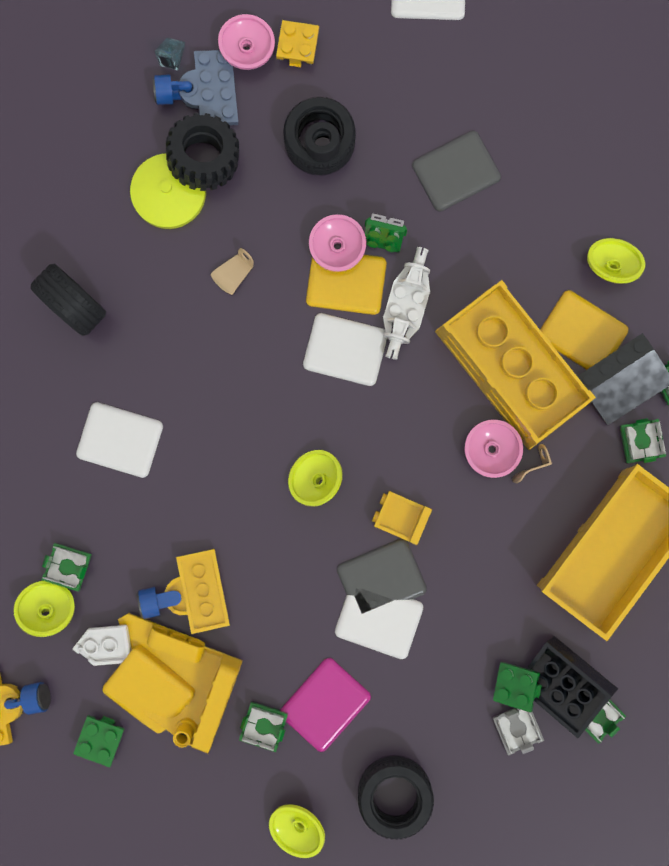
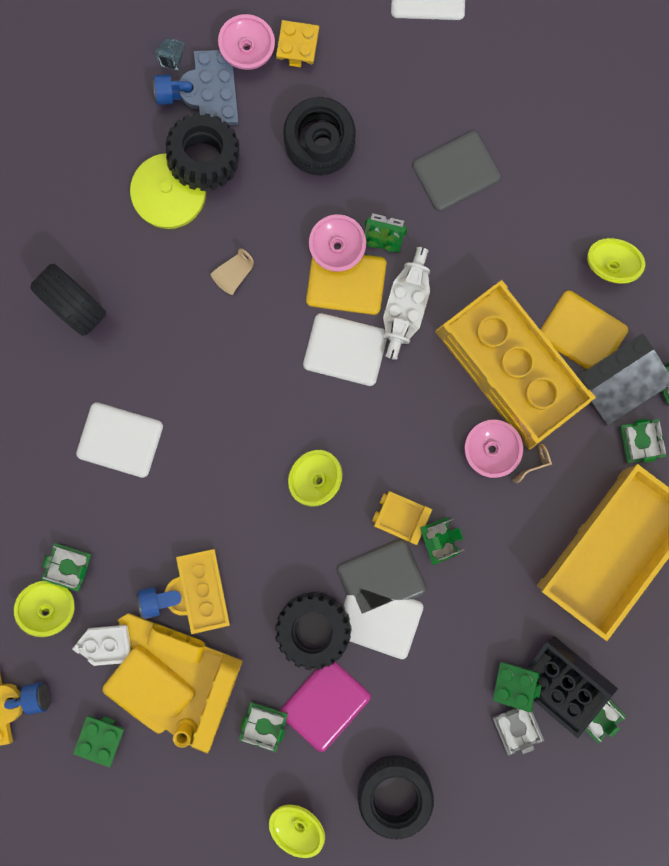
none -> black tyre [275,592,352,670]
none -> green piece [420,517,464,565]

